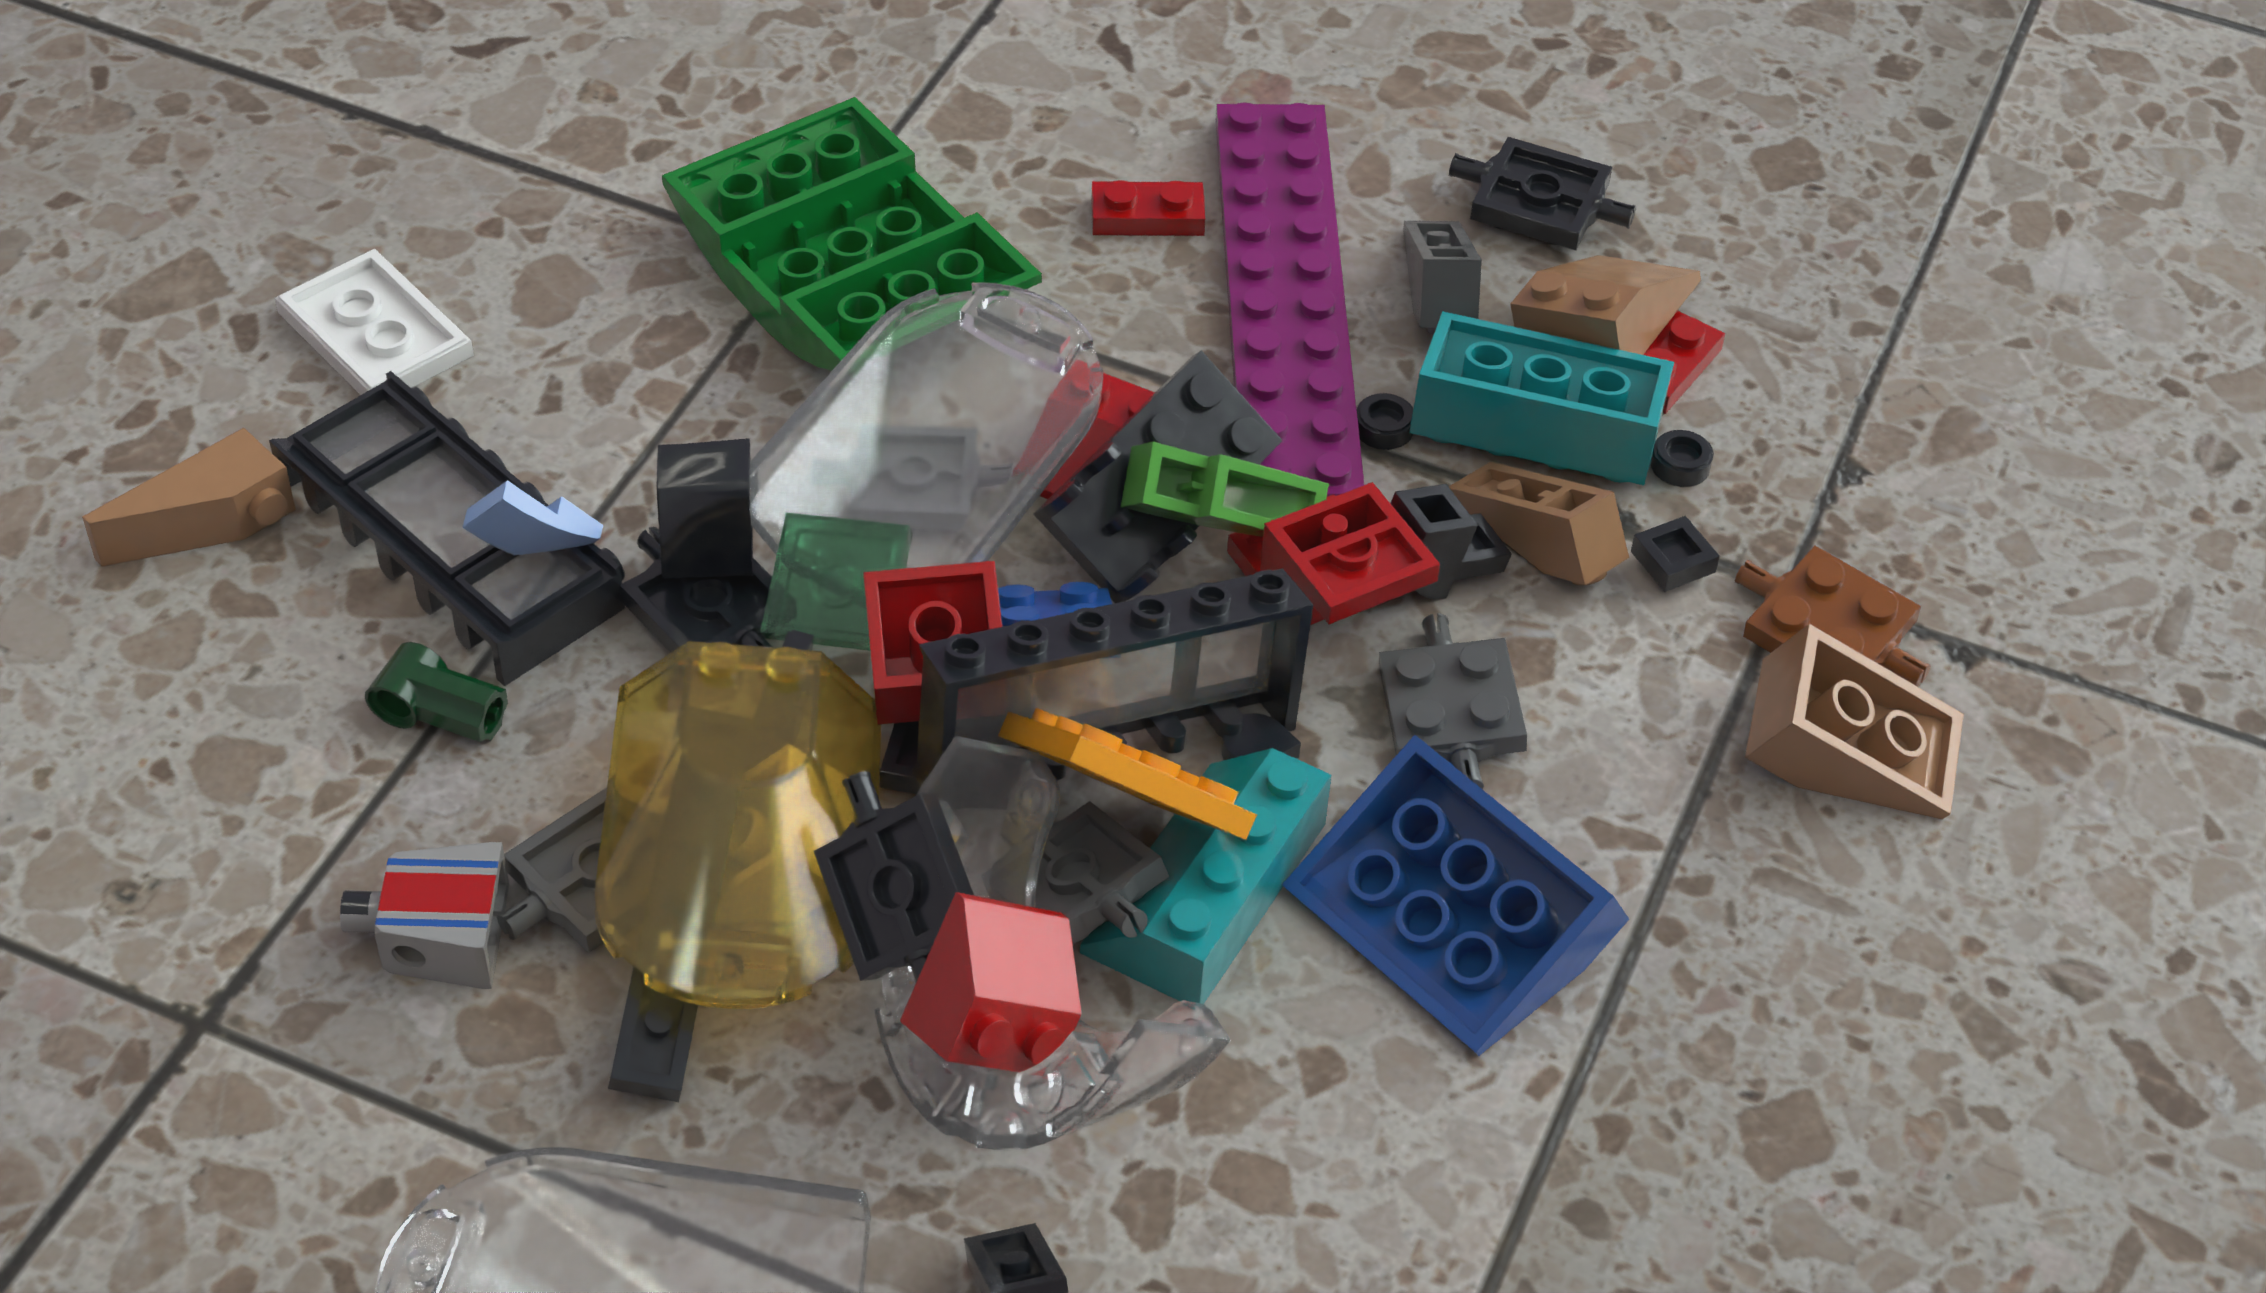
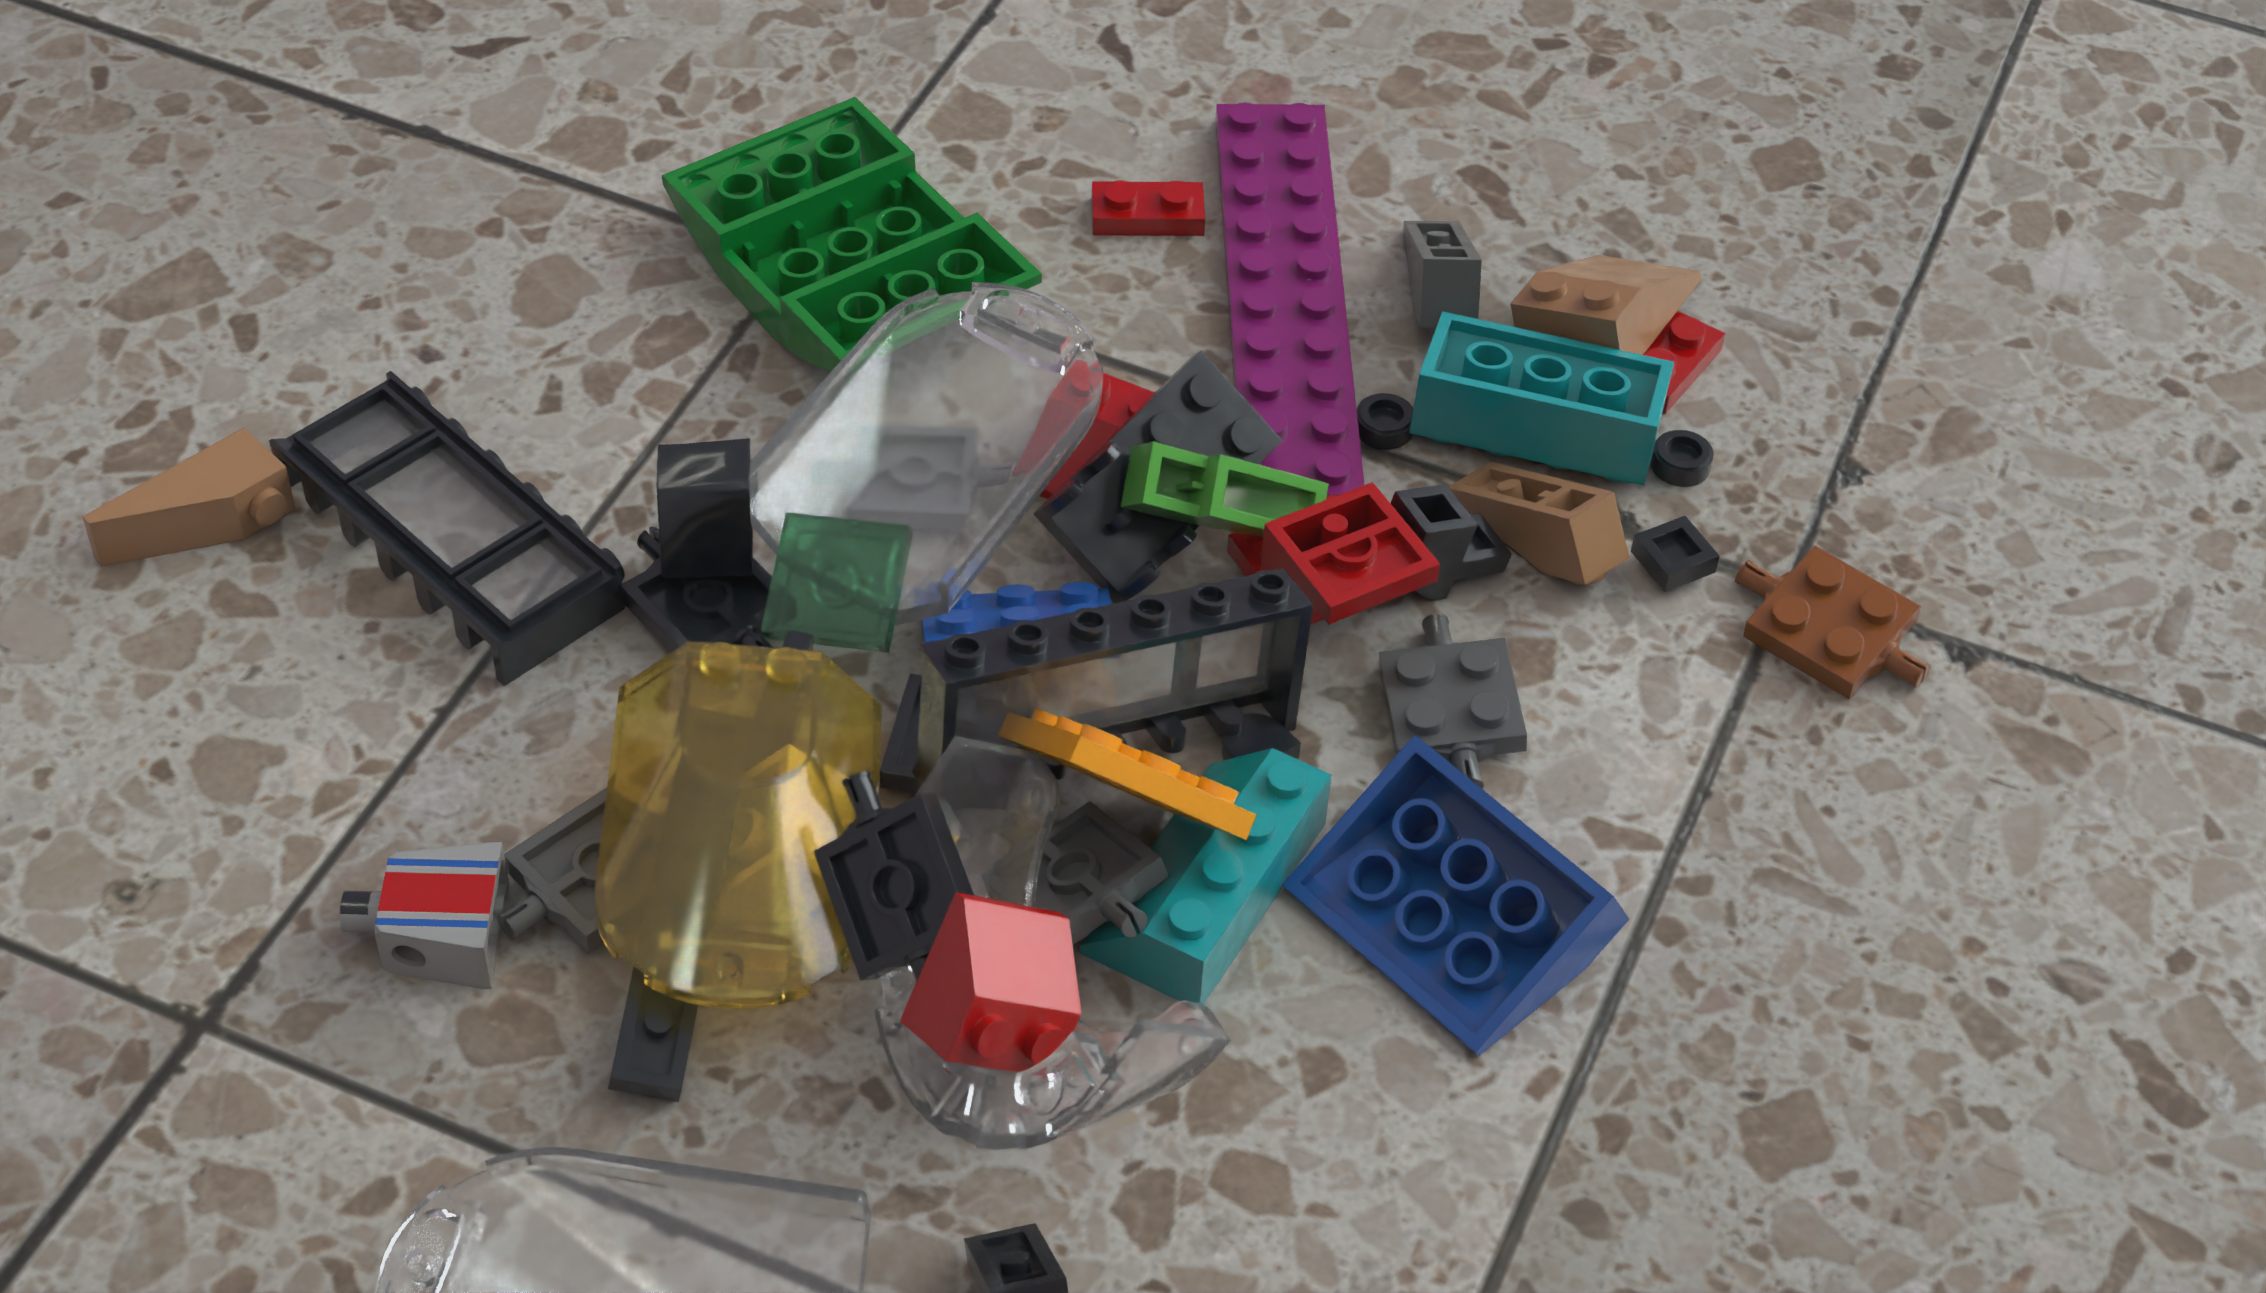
white tile [275,249,474,395] -> none
dark green piece [365,642,508,742] -> none
light blue slope [462,480,603,555] -> none
red slope [863,560,1006,725] -> none
black plate [1449,137,1636,250] -> none
medium nougat slope [1745,624,1964,819] -> none

